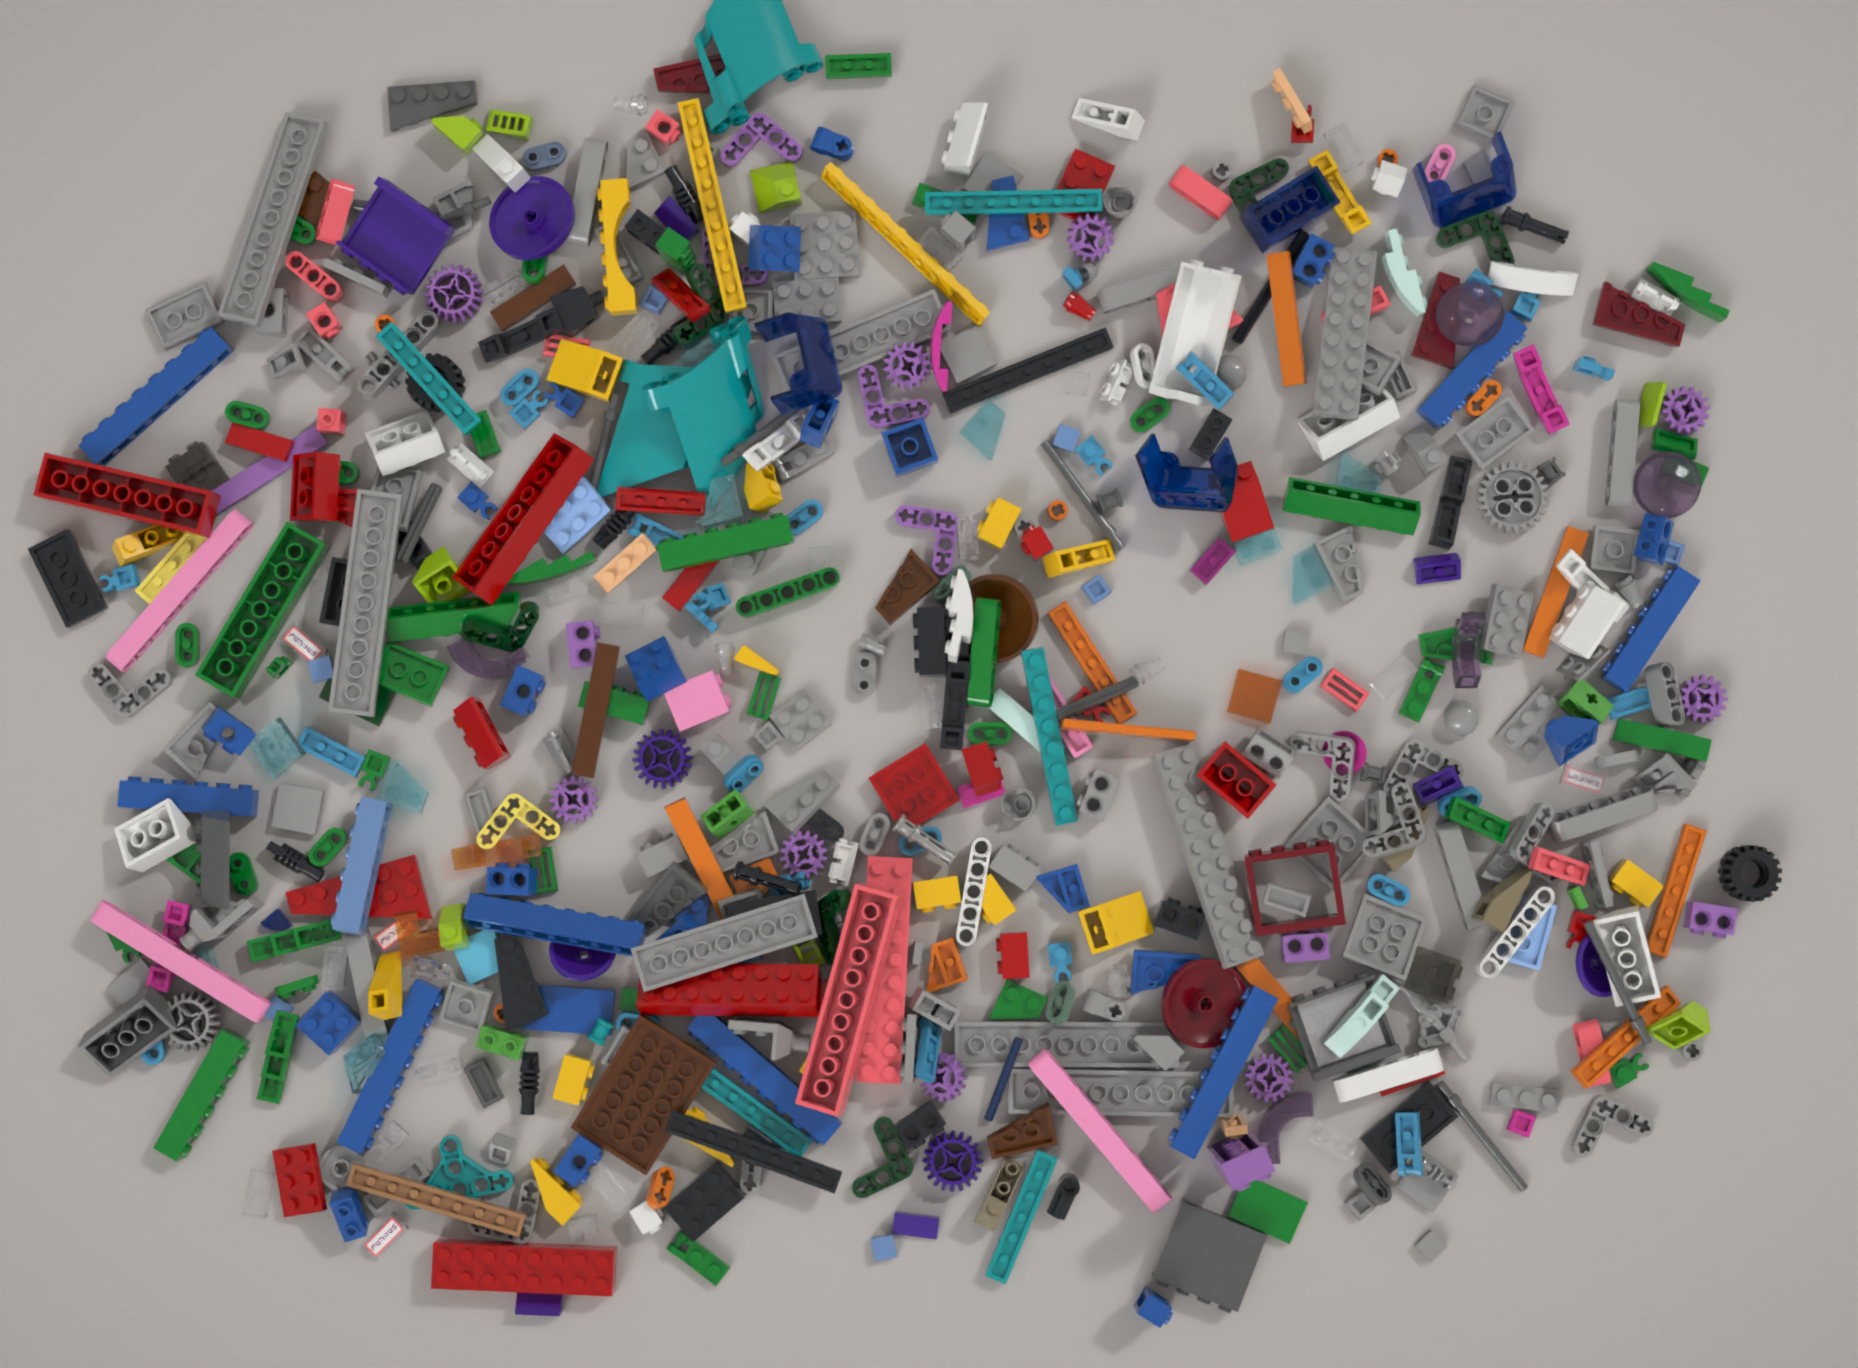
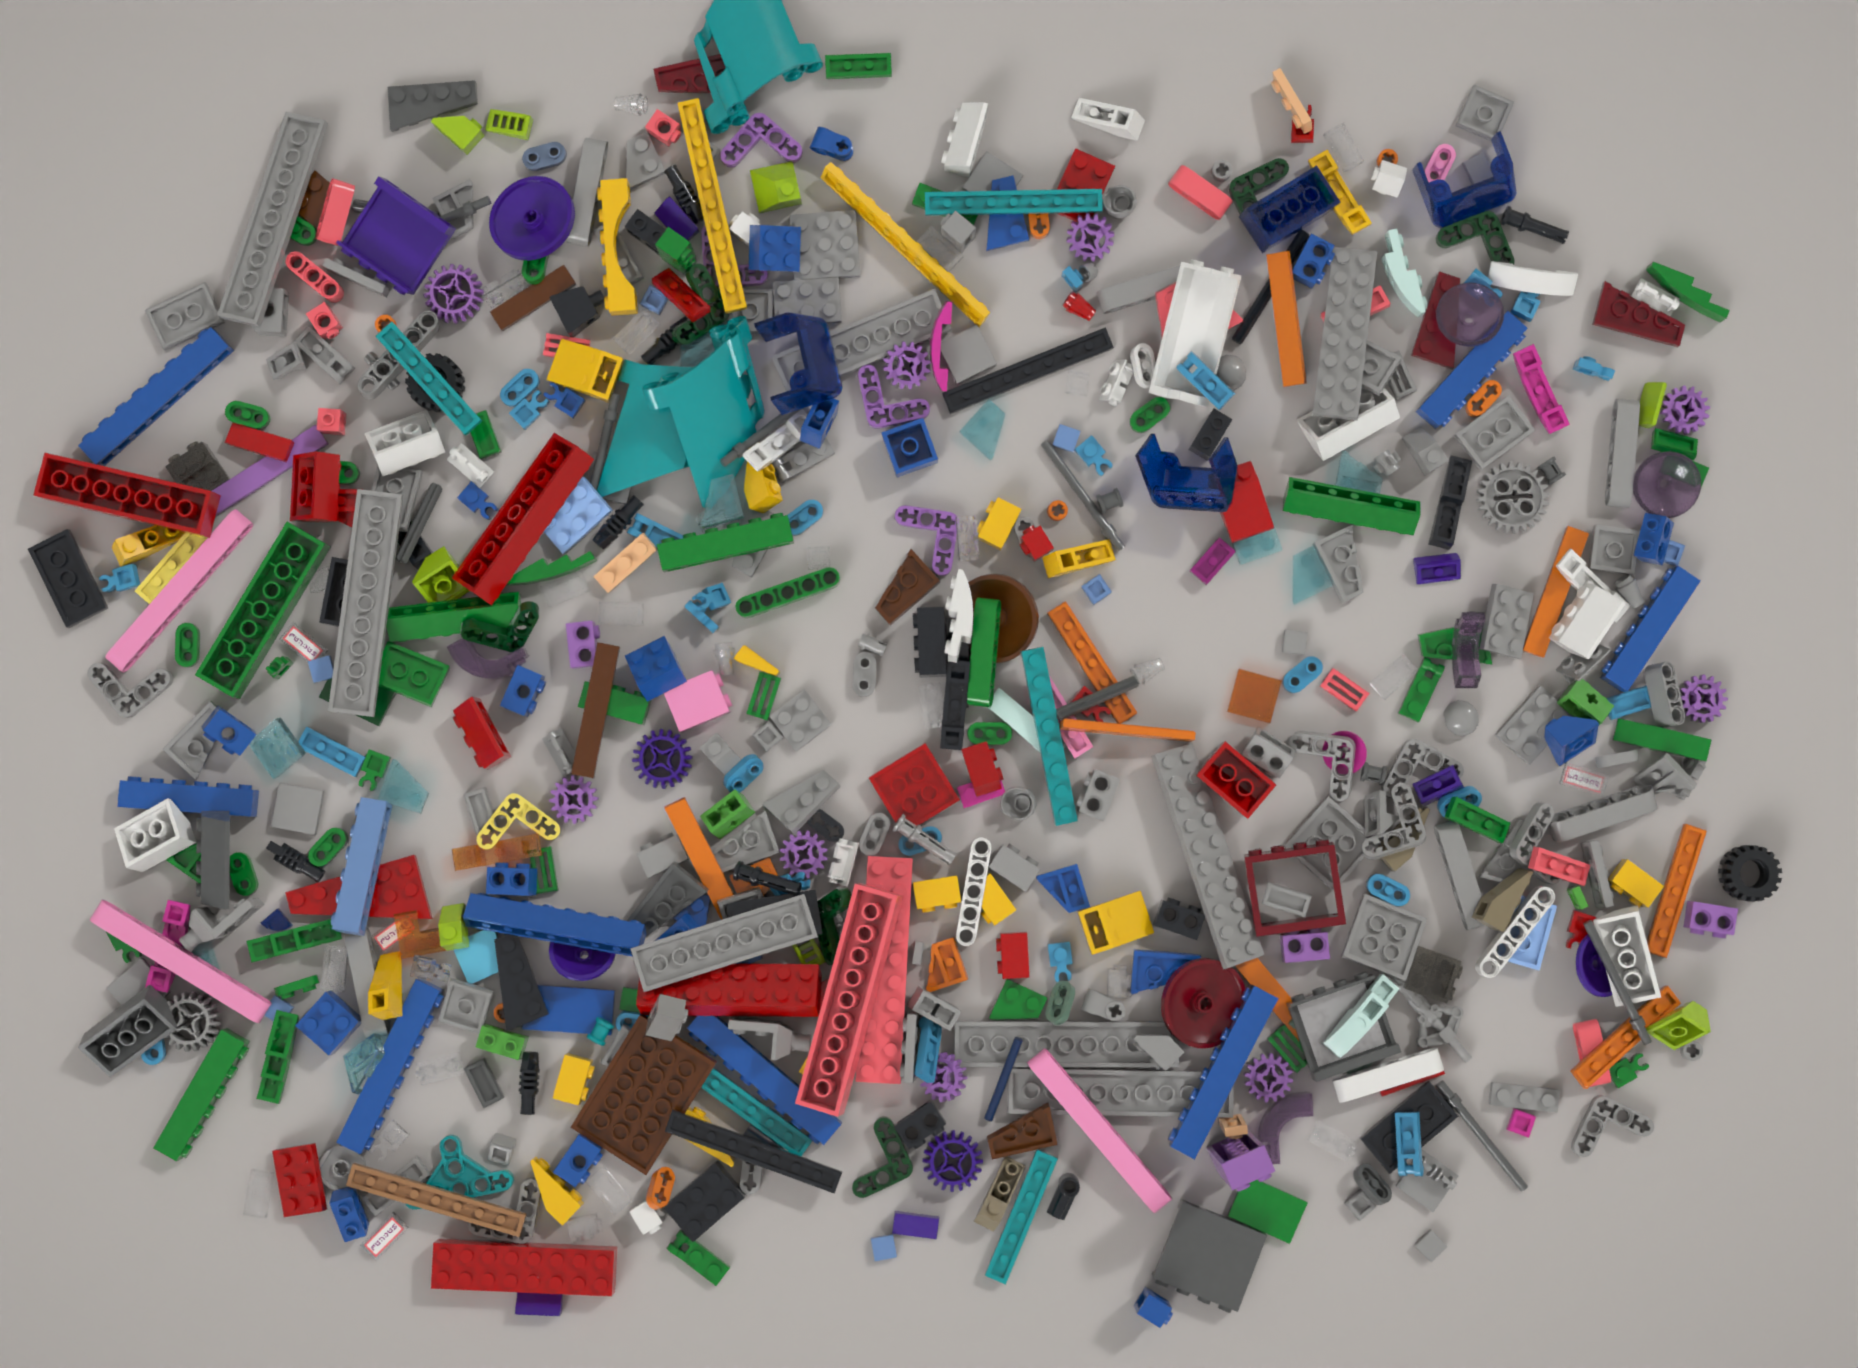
white slope [472,134,531,193] -> none
black slope [478,307,564,363] -> none
red tile [615,486,706,516] -> none
red tile [662,560,721,612] -> none
sand green plate [932,565,971,604] -> none
none -> light grey brick [645,994,688,1041]

